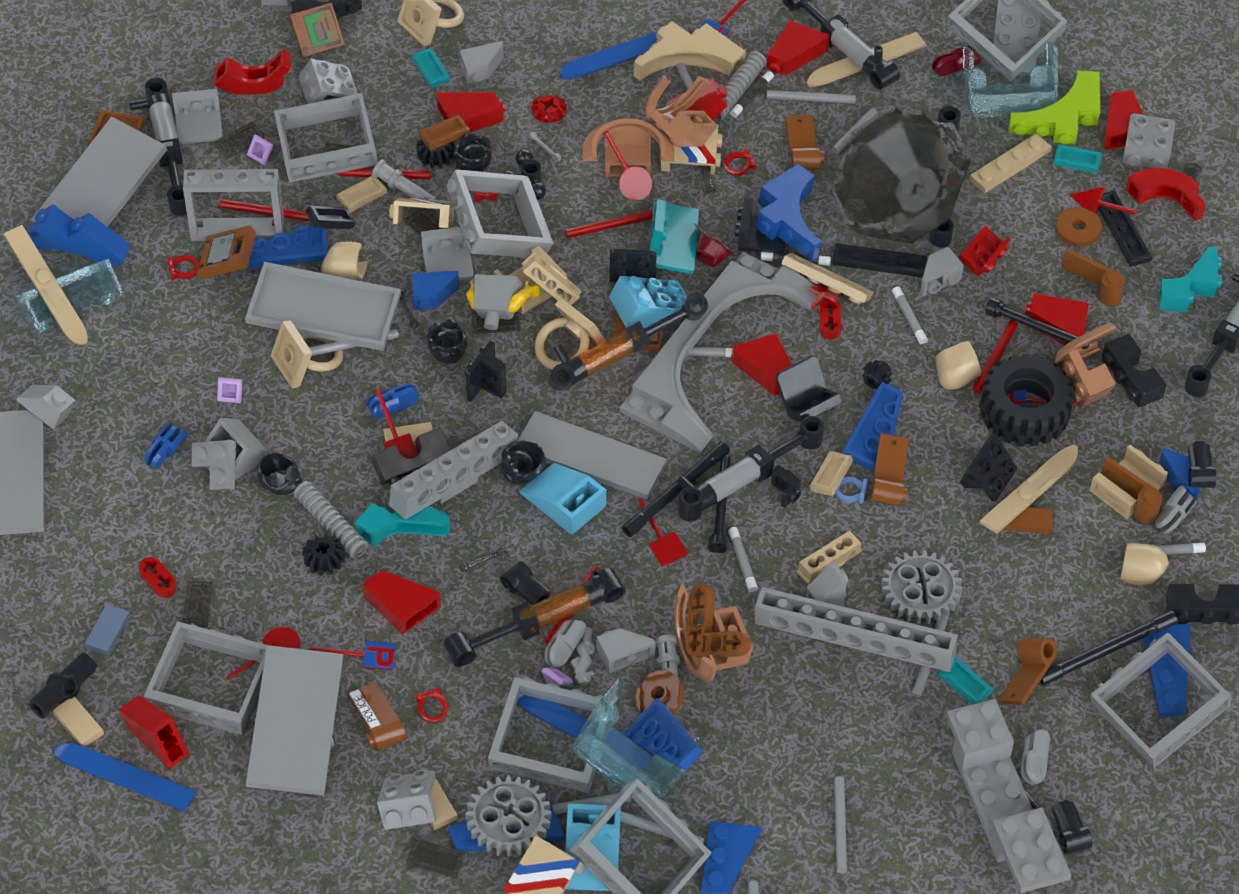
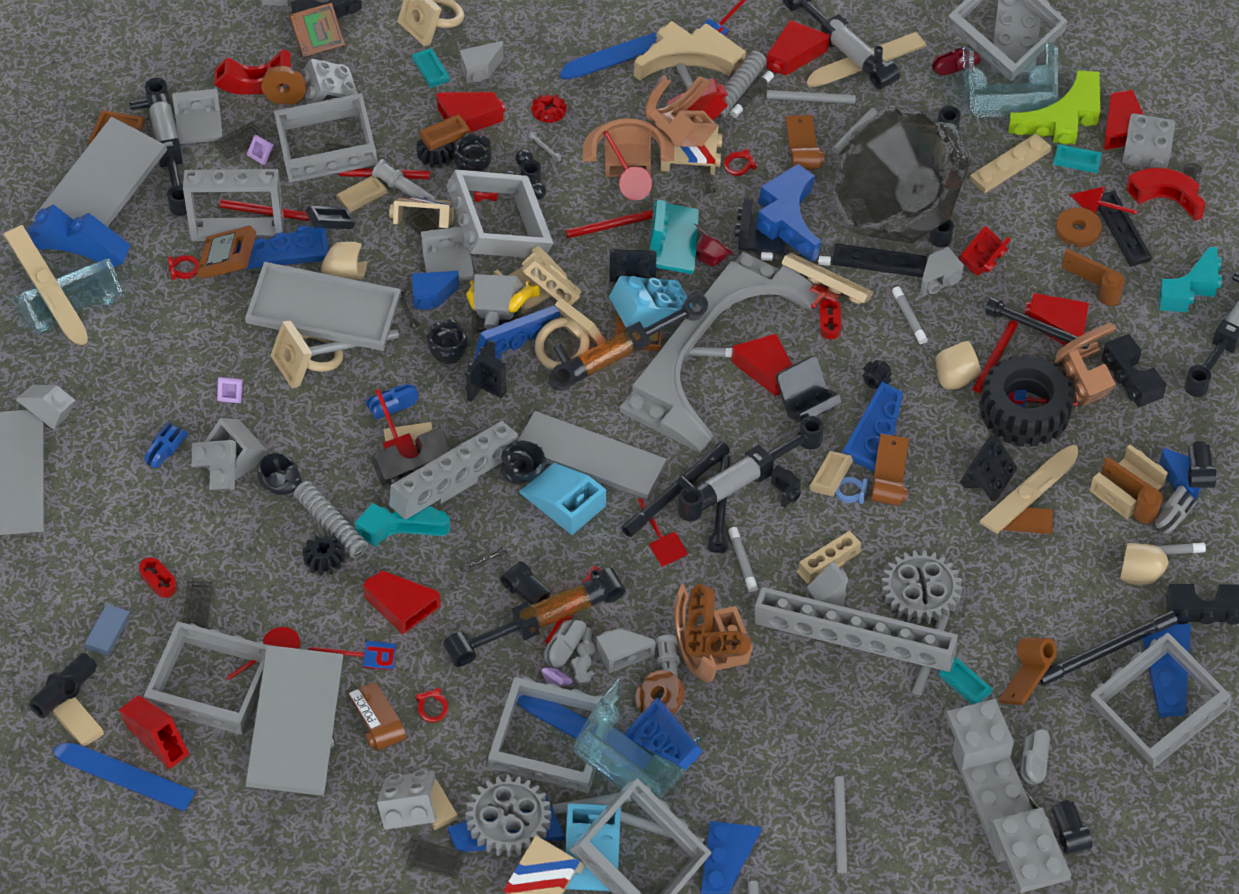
none -> dark orange tile [261,66,307,105]
none -> blue wing [473,305,560,362]

